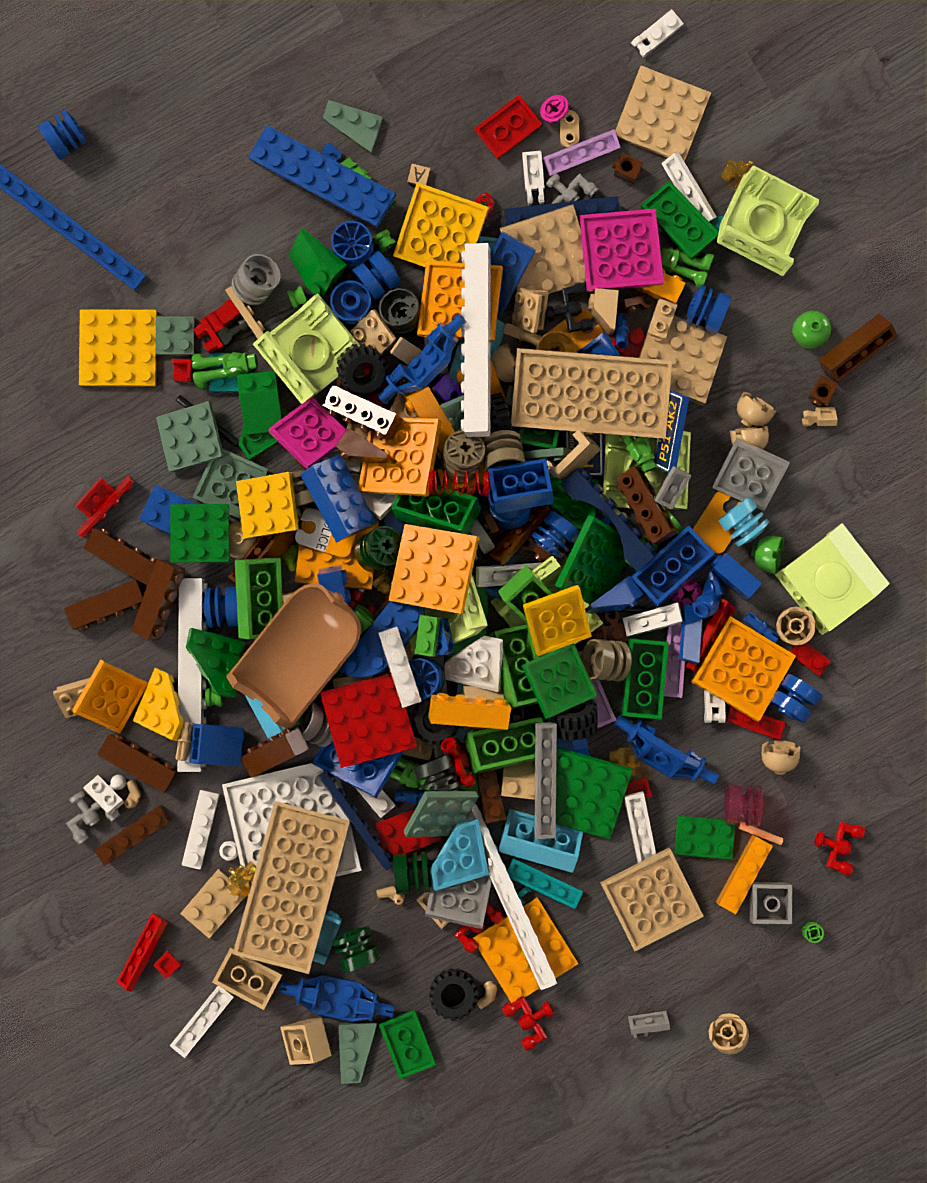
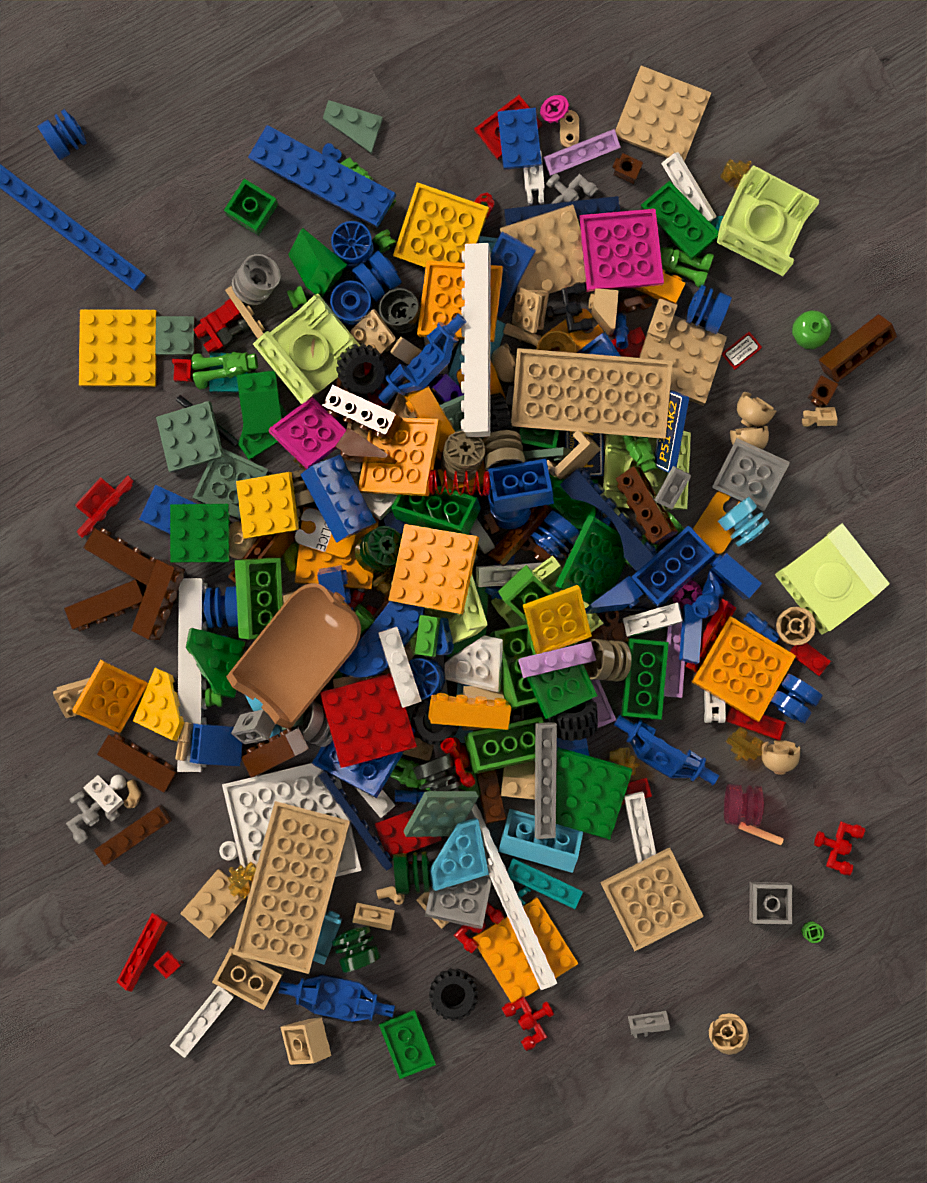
white plate [182,790,220,870] -> none
sand green wing [339,1022,377,1084] -> none
tan tile [407,164,430,186] -> none
tan arm [477,981,497,1010] -> none
white plate [631,9,684,58] -> none
green plate [674,815,735,859] -> none
light orange brick [716,835,773,914] -> none
bright green cylinder [751,535,784,574] -> none
none -> green brick [224,178,279,236]
none -> light grey brick [231,710,275,744]
none -> tan plate [353,903,395,930]
none -> blue plate [498,108,542,170]
none -> lavender plate [518,642,596,678]
none -> sticker [722,332,762,370]
none -> clear yellow hips [725,727,763,762]

